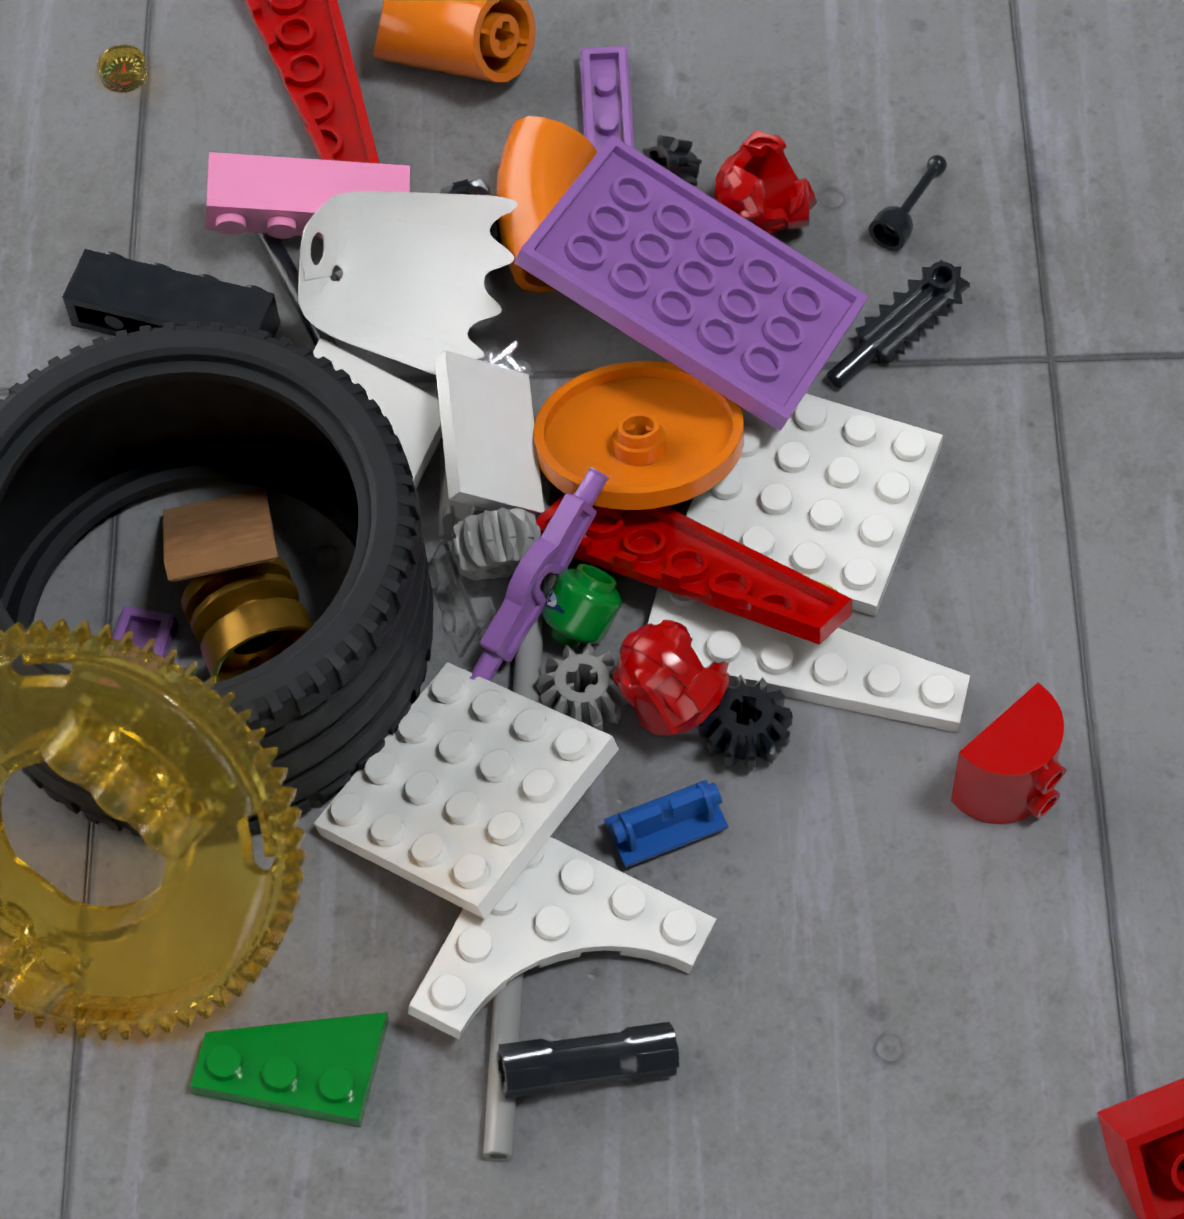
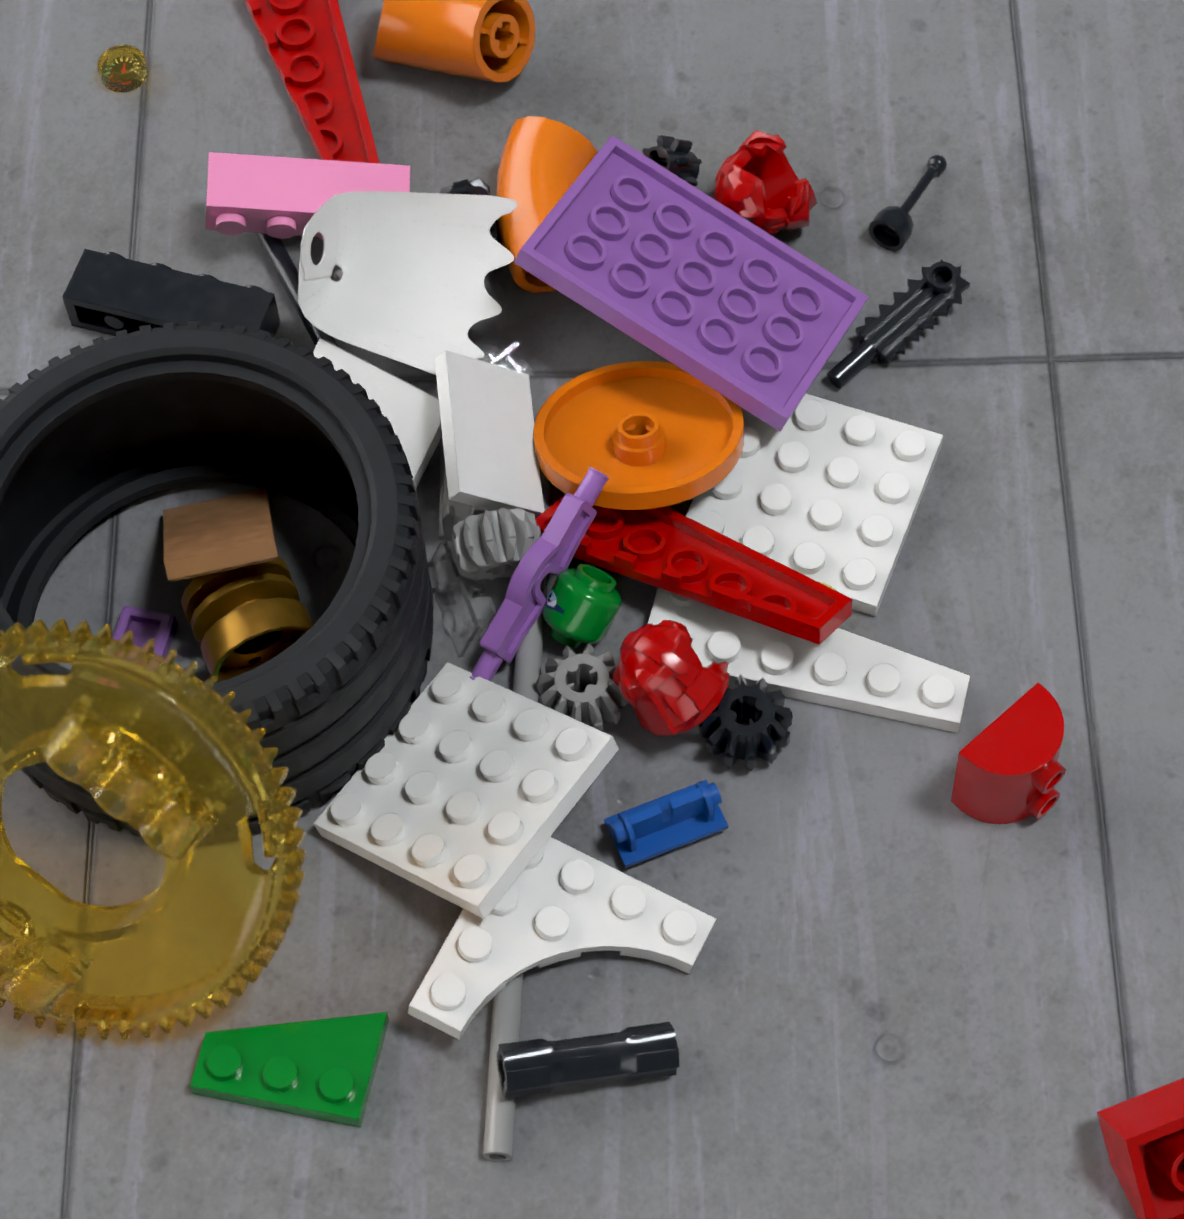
medium lavender tile [580,46,634,152] -> none

